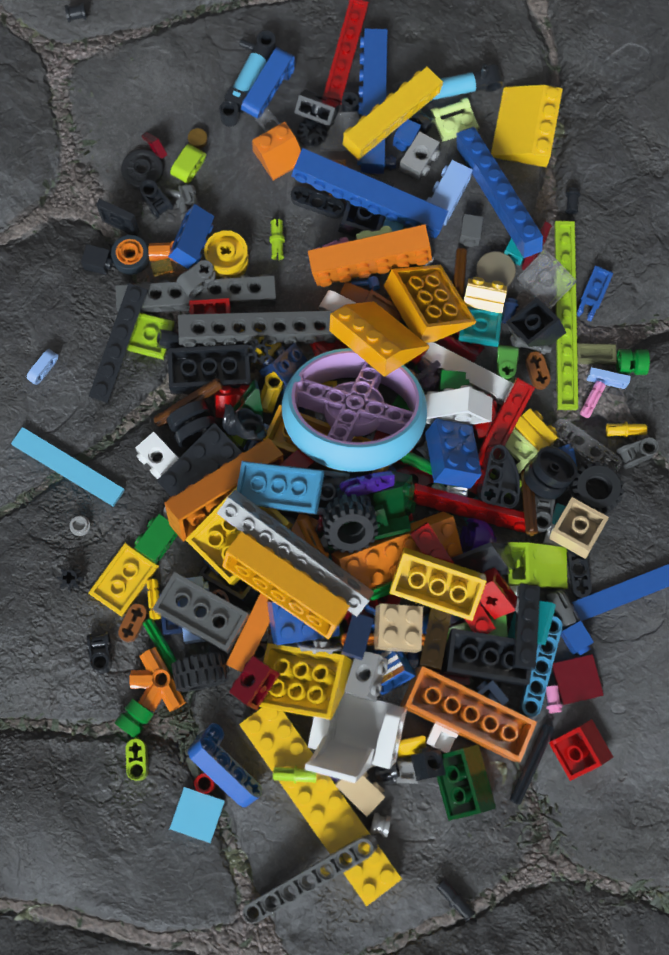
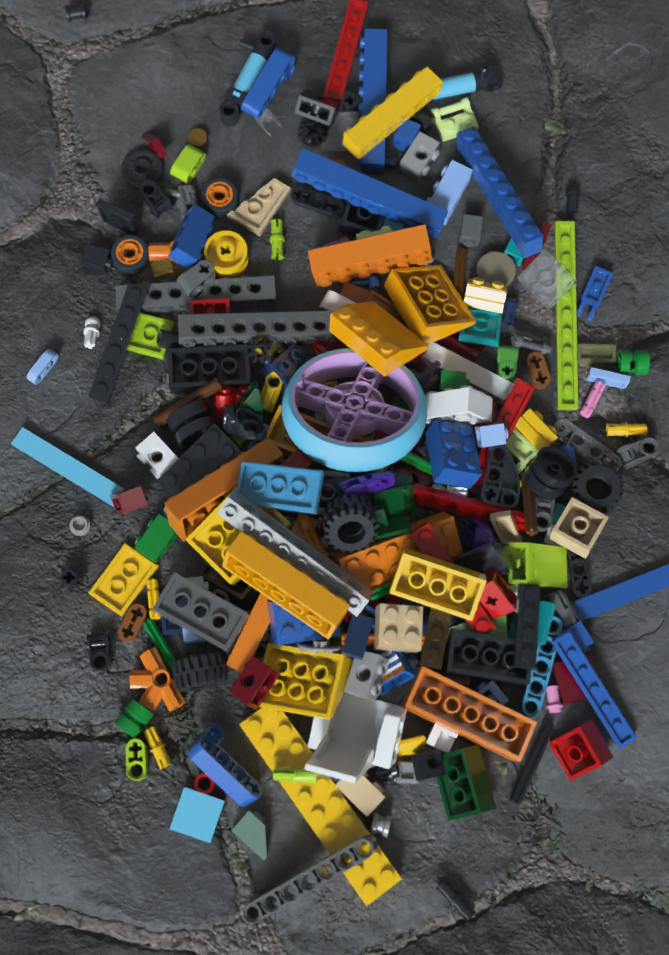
orange slope [252,122,301,181] -> none
yellow slope [491,85,563,168] -> none
black slope [506,297,566,347] -> none
none -> white axle [83,316,101,349]
none -> dark red brick [110,486,148,514]
none -> yellow axle [144,726,173,770]
none -> wheel [201,178,239,218]
none -> tan wing [227,178,291,236]
none -> sand green slope [232,810,268,860]
none -> light blue brick [475,423,508,448]
none -> tan tile [490,510,522,544]
none -> blue tile [550,630,637,749]

